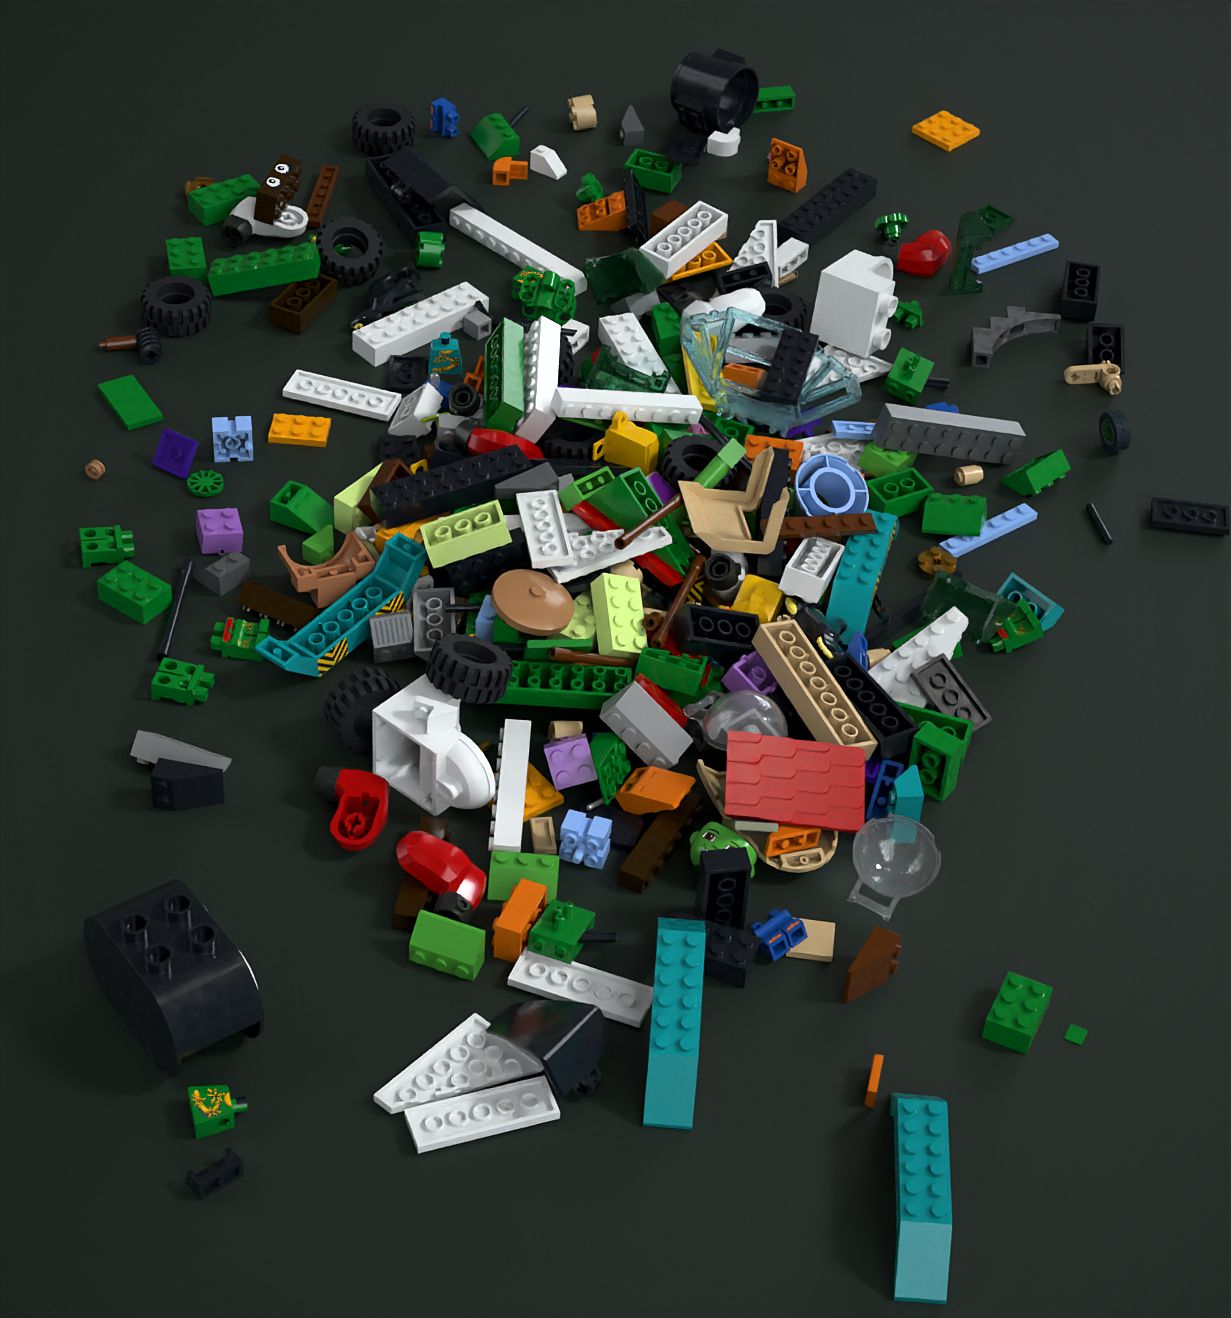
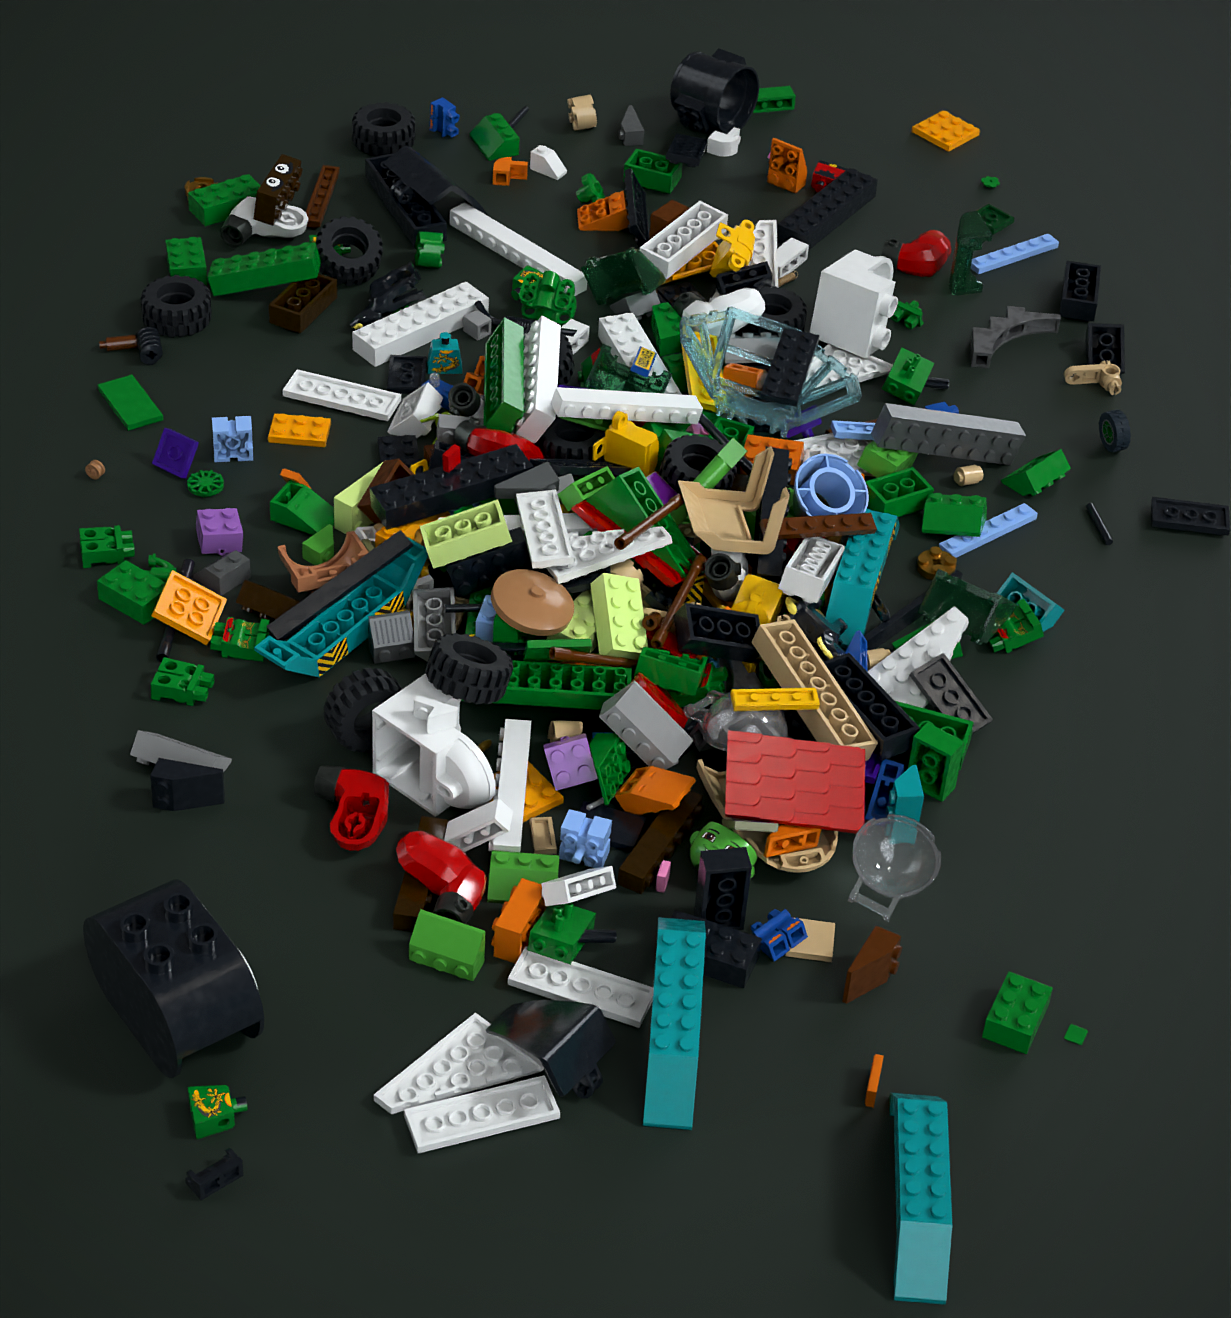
medium lavender brick [721,650,780,710] -> none
green plant [874,214,909,241] -> none
none -> green plant [144,553,177,582]
none -> light orange plate [151,570,227,645]
none -> black tile [267,530,414,641]
none -> orange tile [280,469,311,489]
none -> red tile [442,444,461,473]
none -> white brick [444,798,513,852]
none -> white brick [541,866,616,906]
none -> tile [630,346,657,378]
none -> bright pink tile [656,860,671,893]
none -> yellow piece [709,220,755,278]
none -> yellow tile [730,688,820,711]
none -> red torso [812,160,848,192]
none -> green plant [981,176,1000,188]

